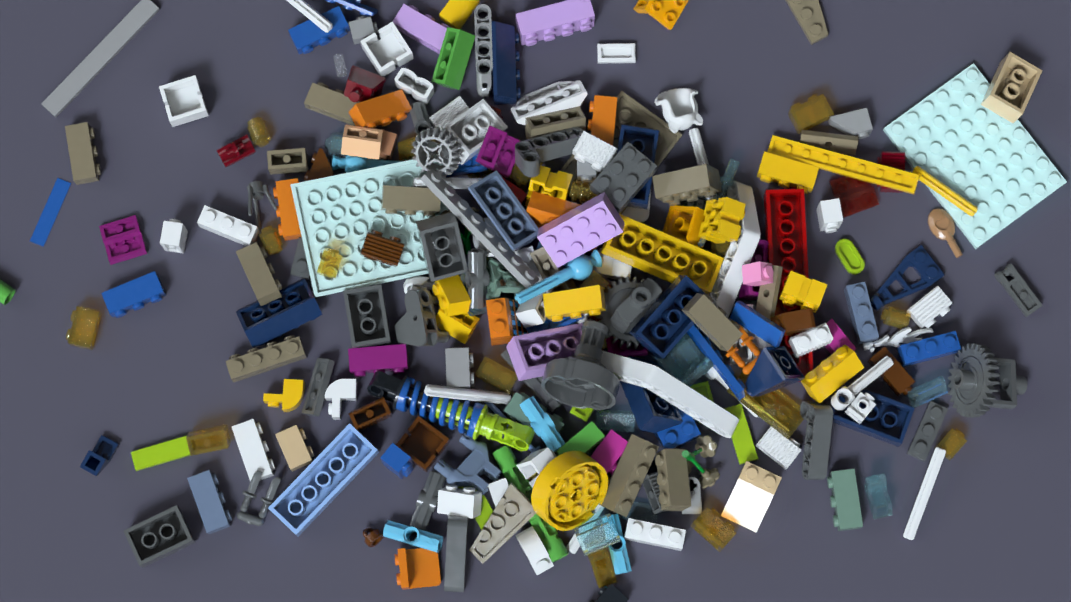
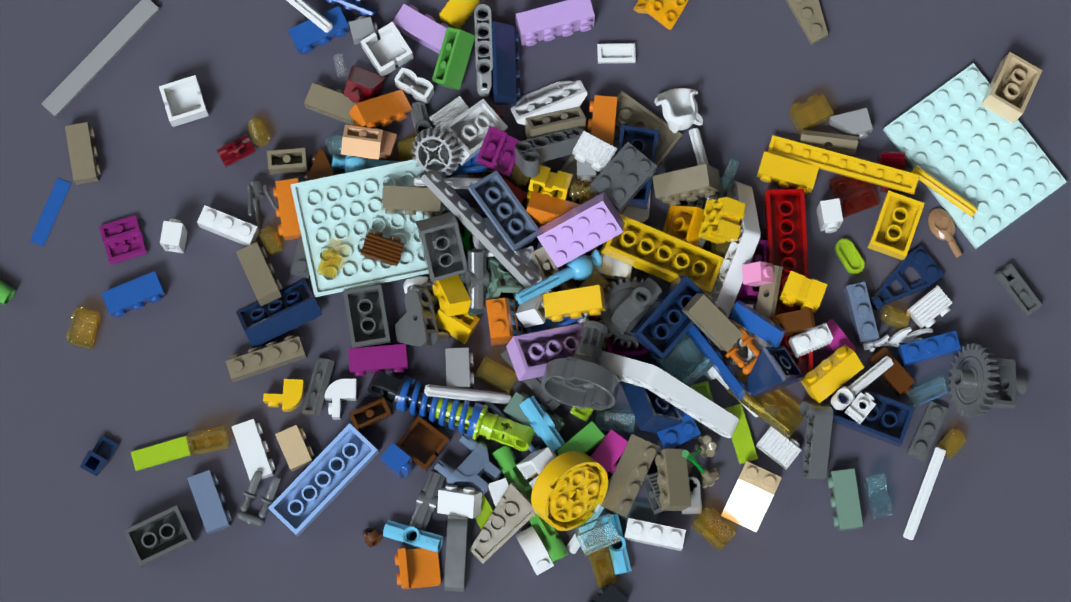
none -> yellow brick [867,190,925,260]

